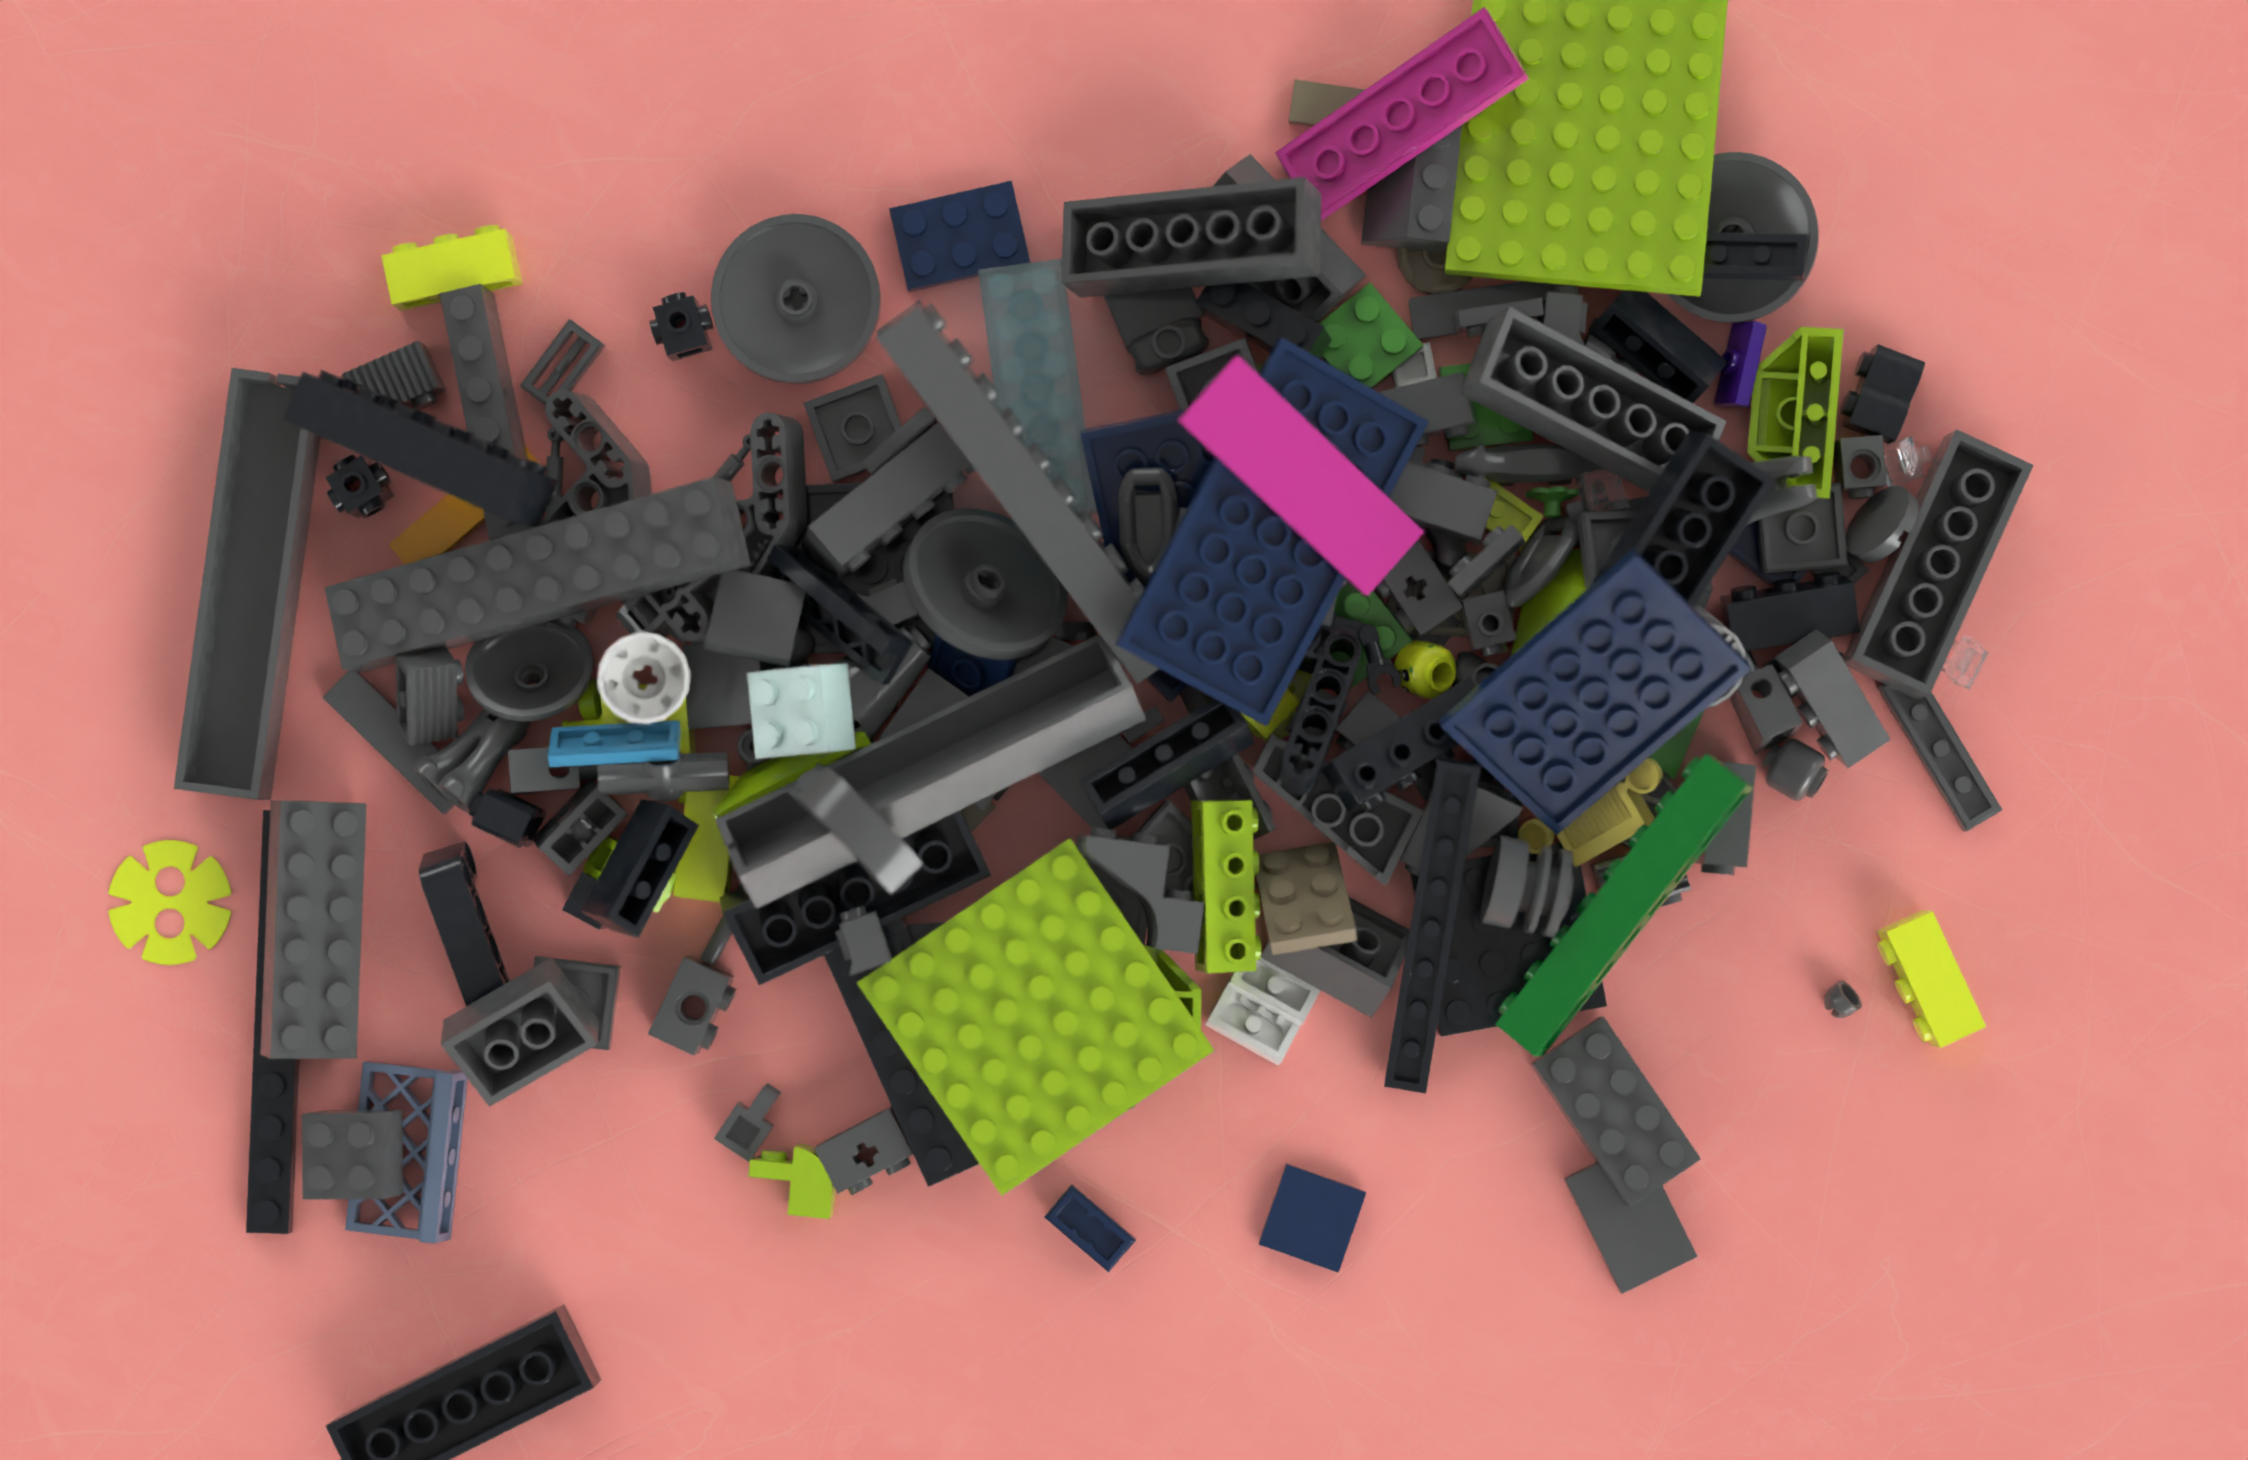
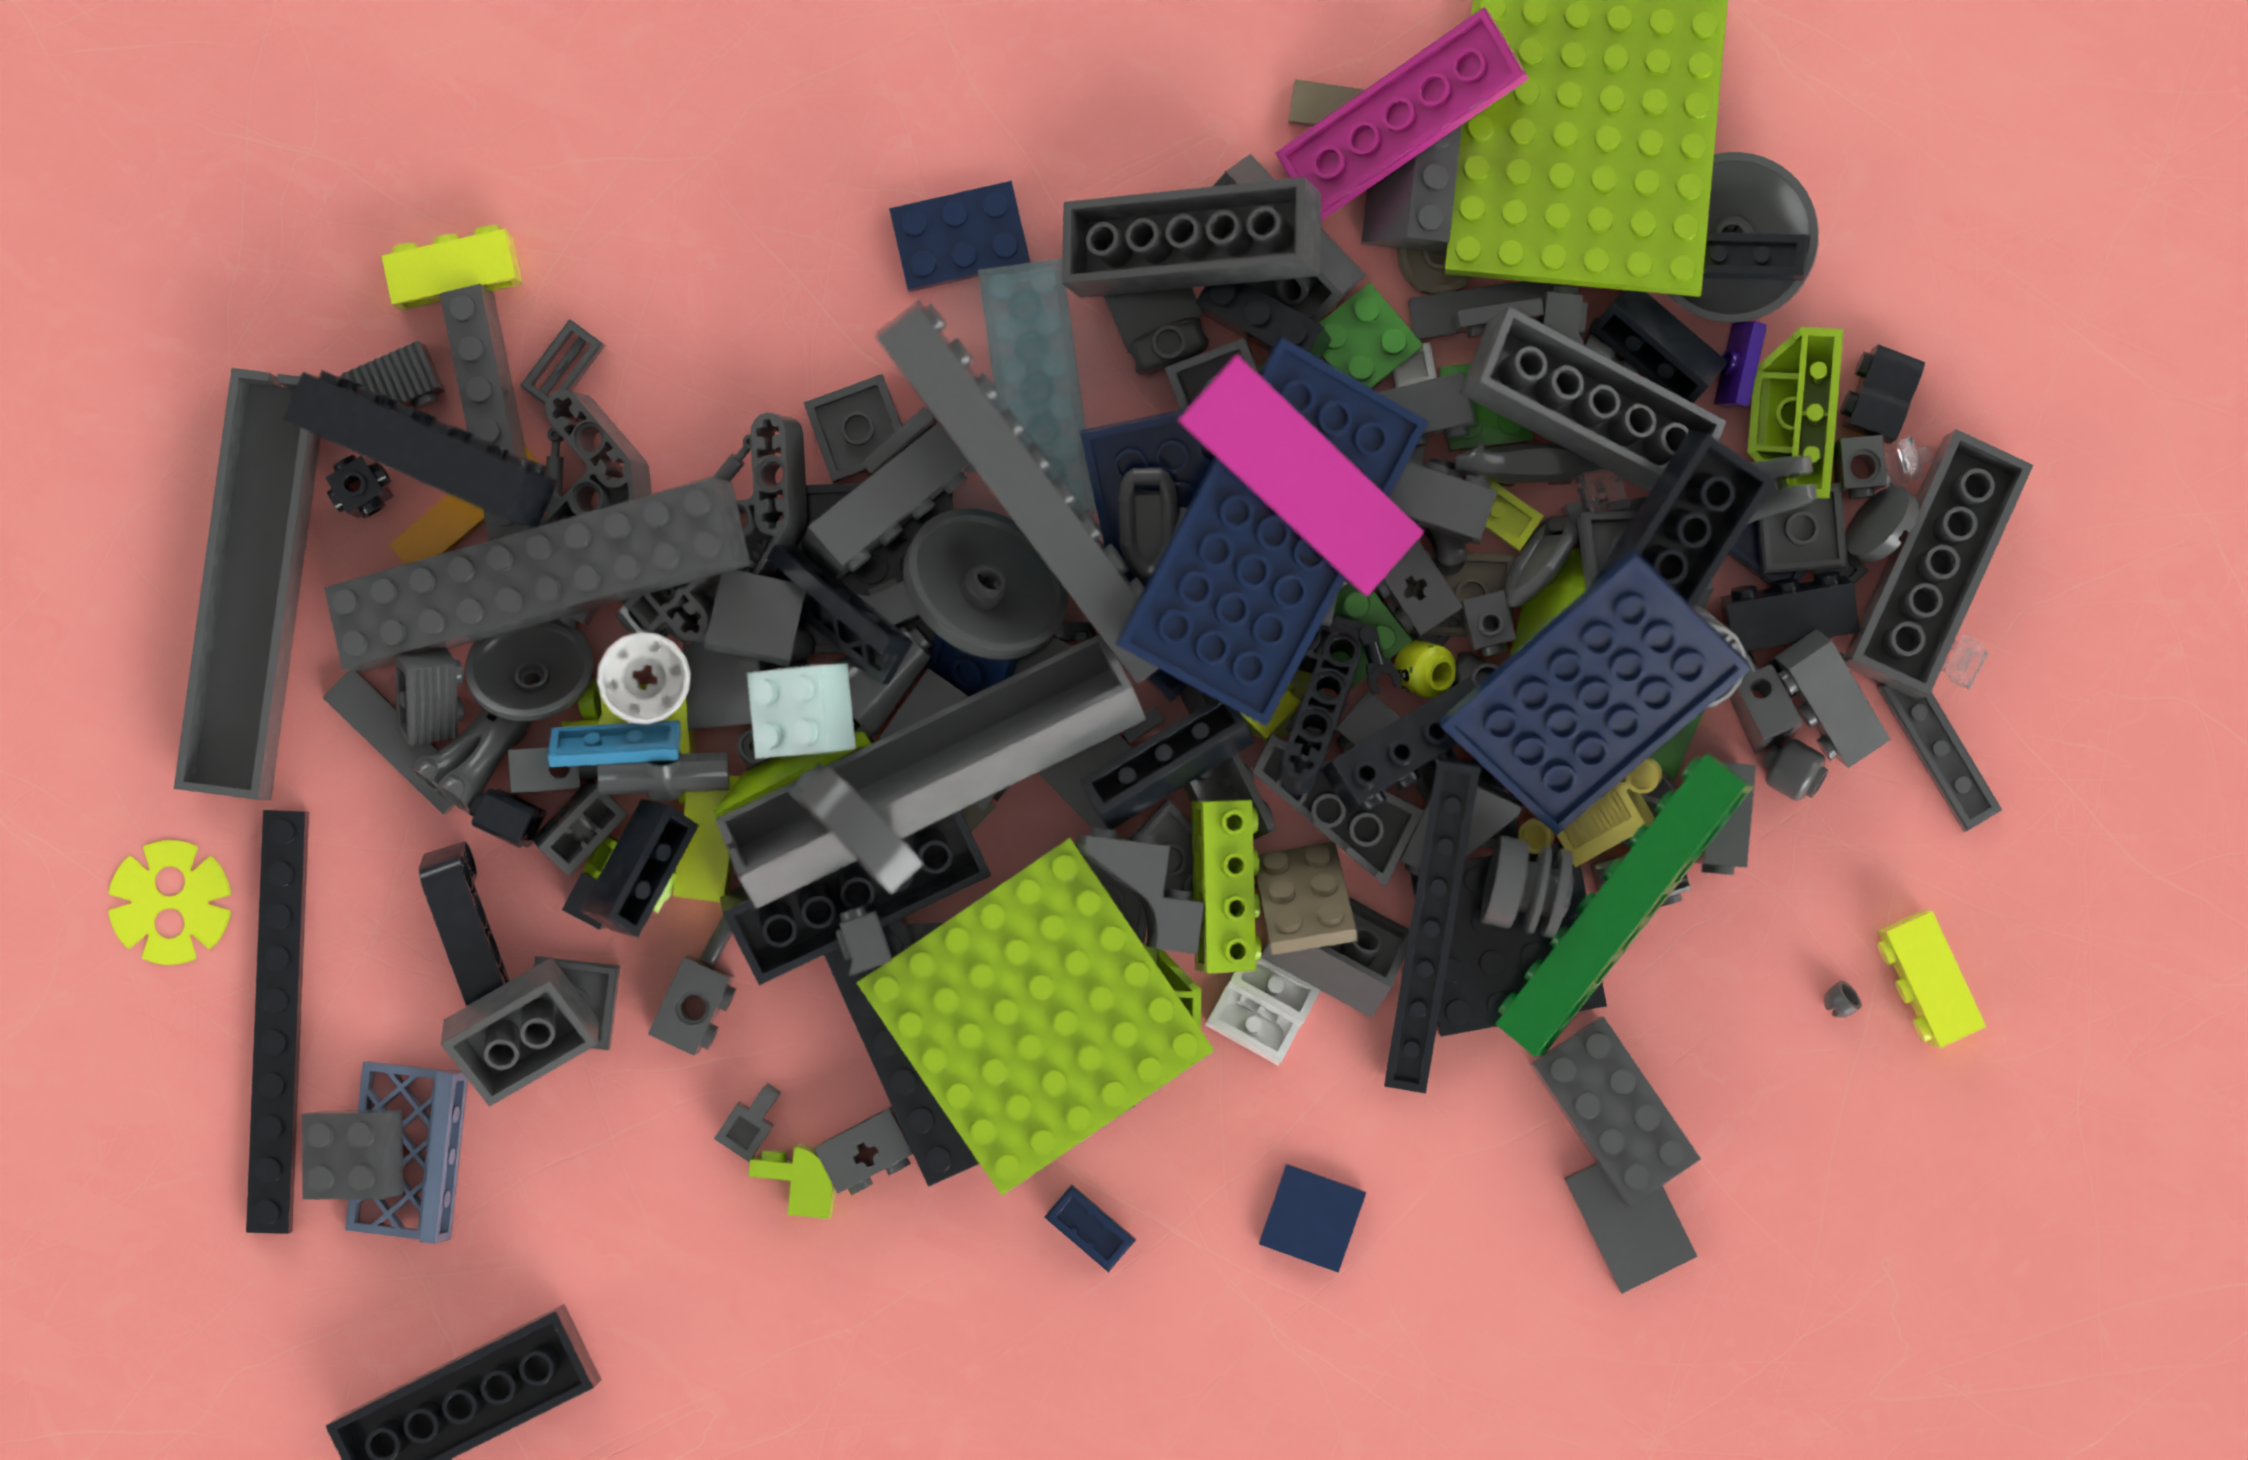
dark grey brick [260,800,366,1059] -> none
black brick [649,292,714,362] -> none
dark grey dish [711,214,881,384] -> none
dark grey plate [1448,524,1526,600] -> none
bright green plant [1526,486,1579,518] -> none

